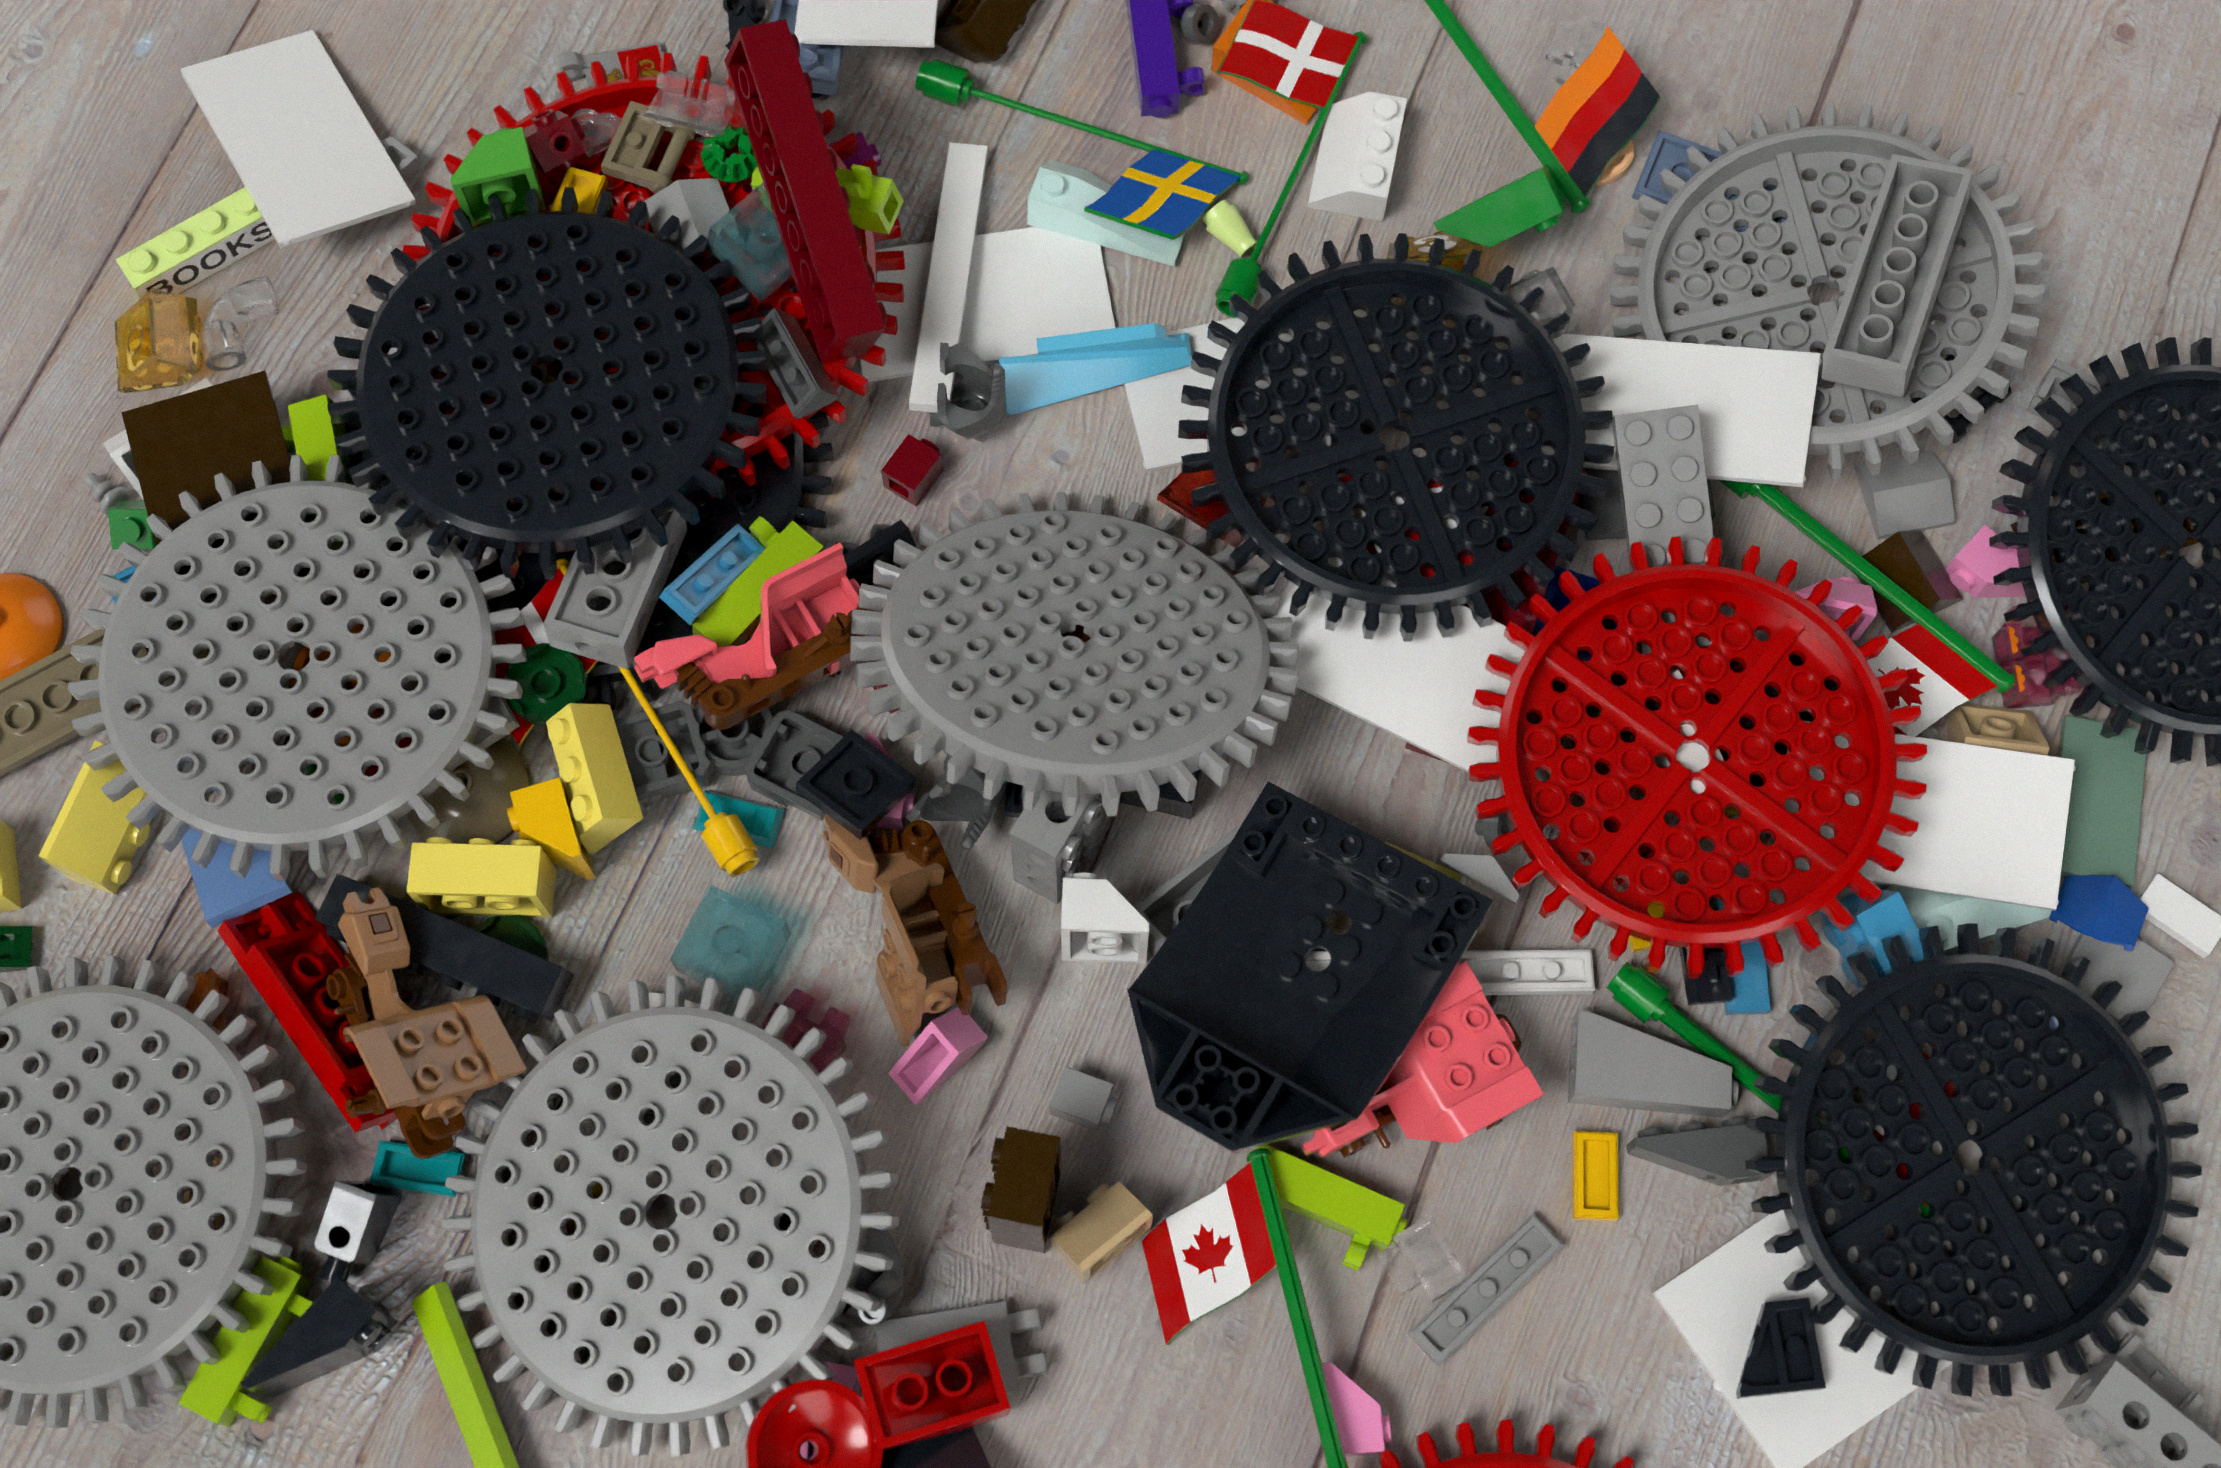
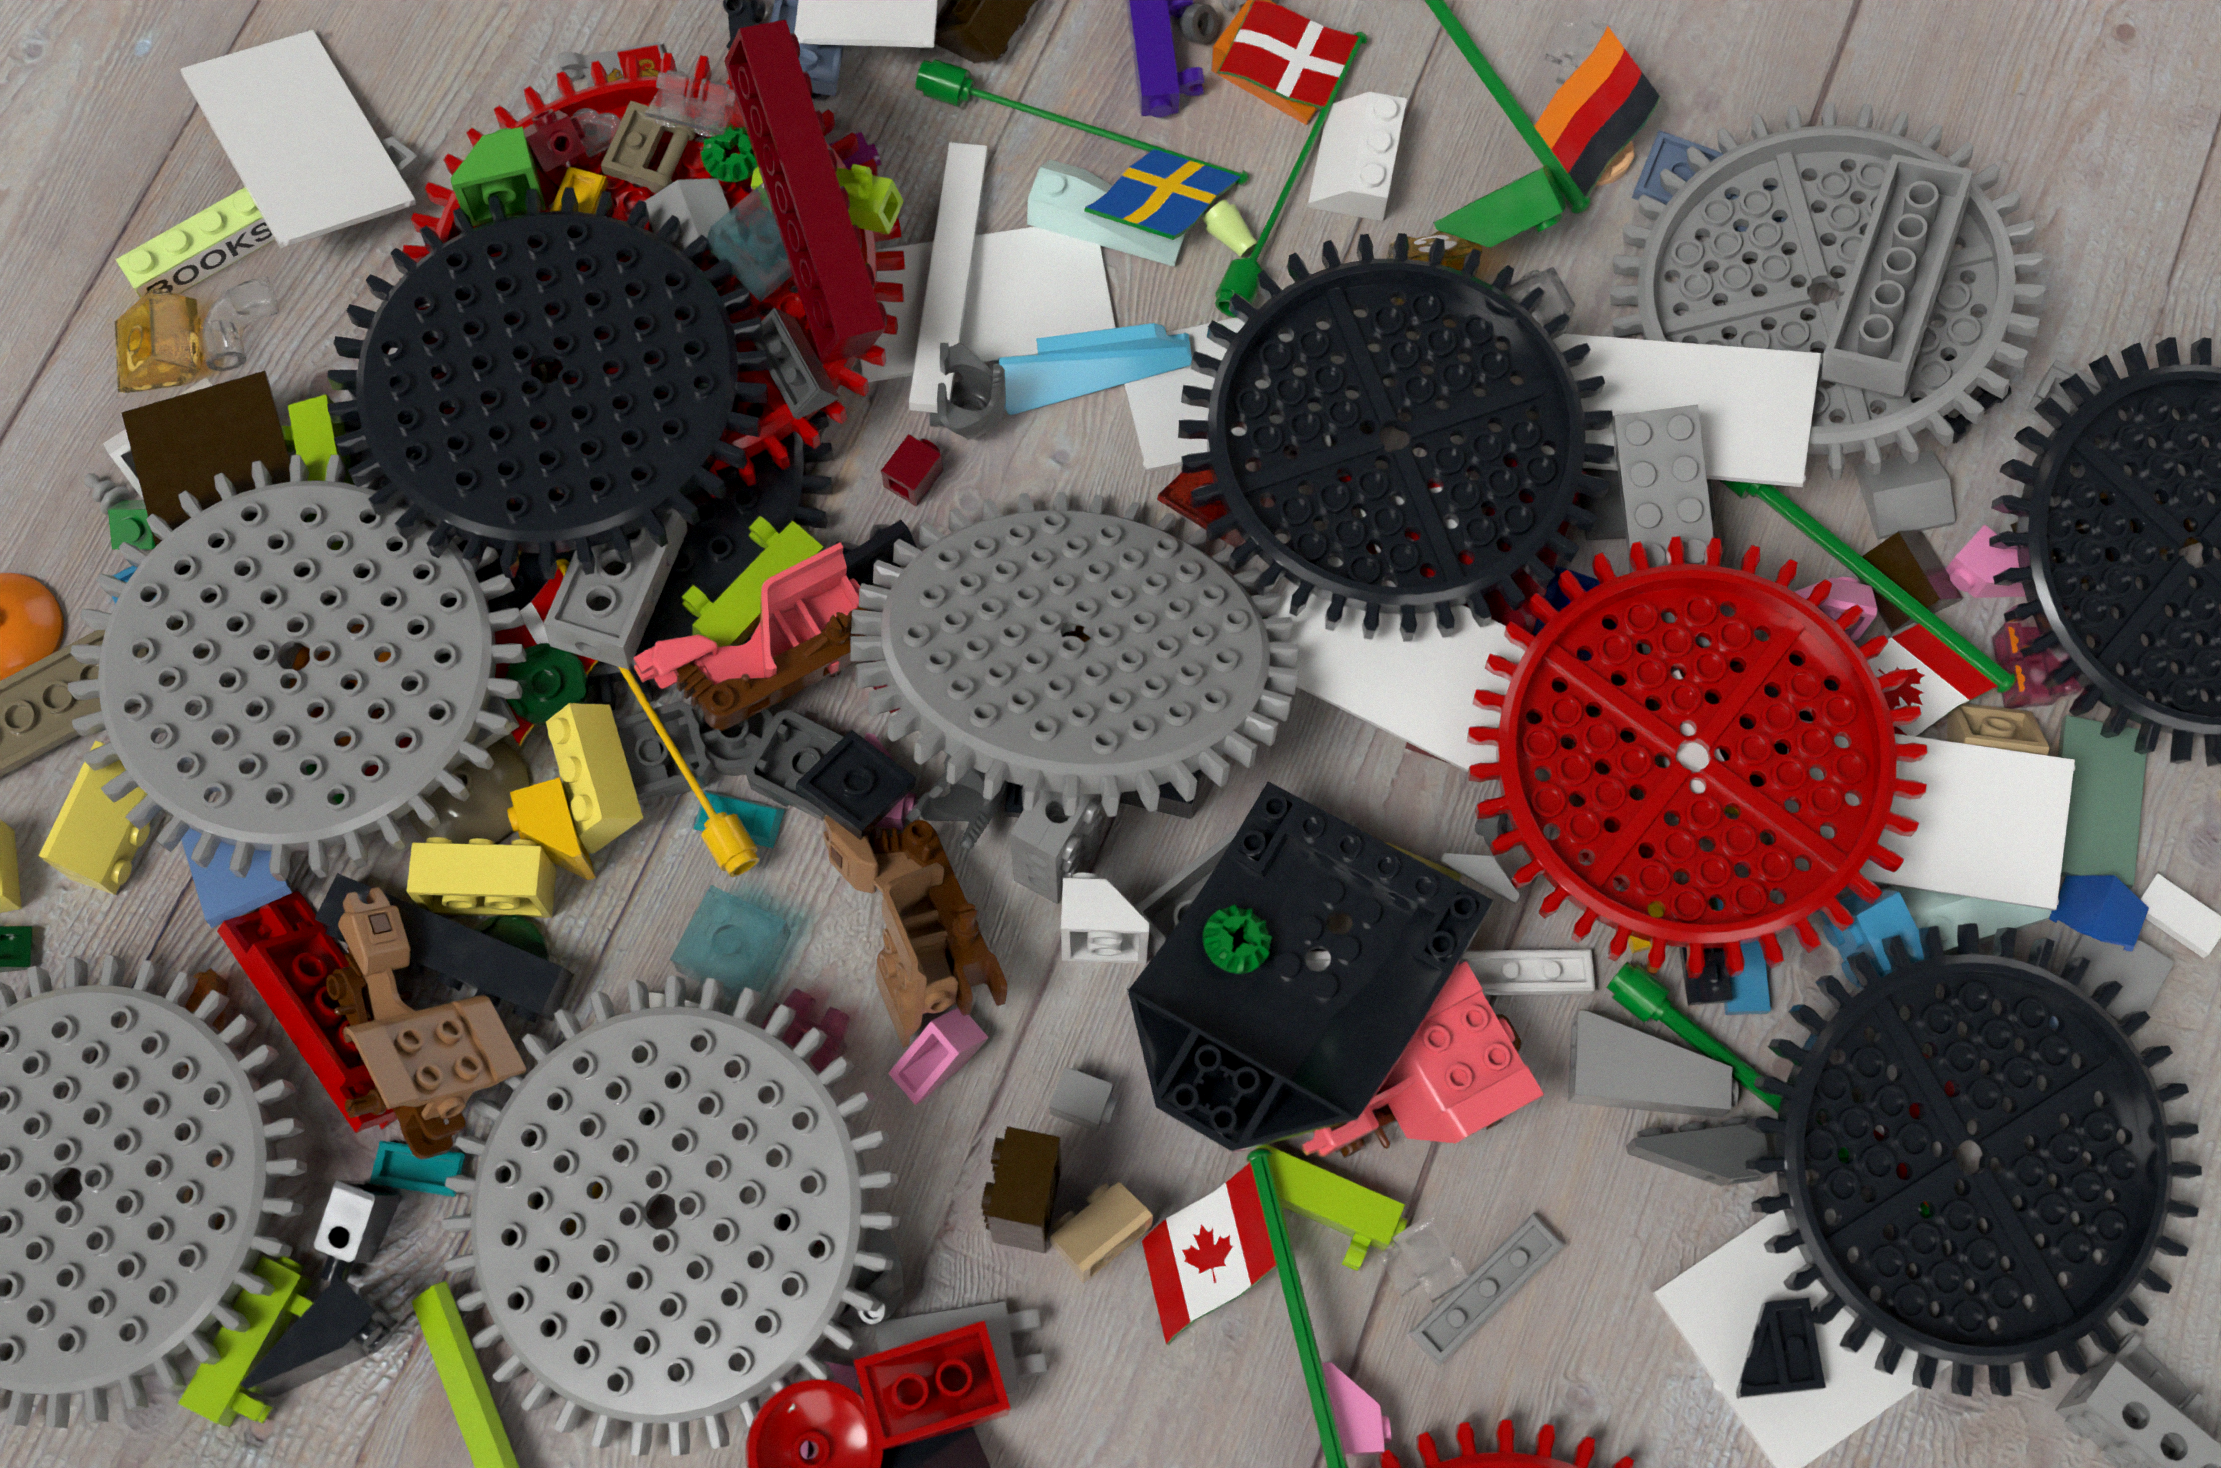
dark azure tile [659,523,766,625] -> none
yellow tile [1572,1131,1618,1222] -> none
none -> green gear [1203,904,1272,974]

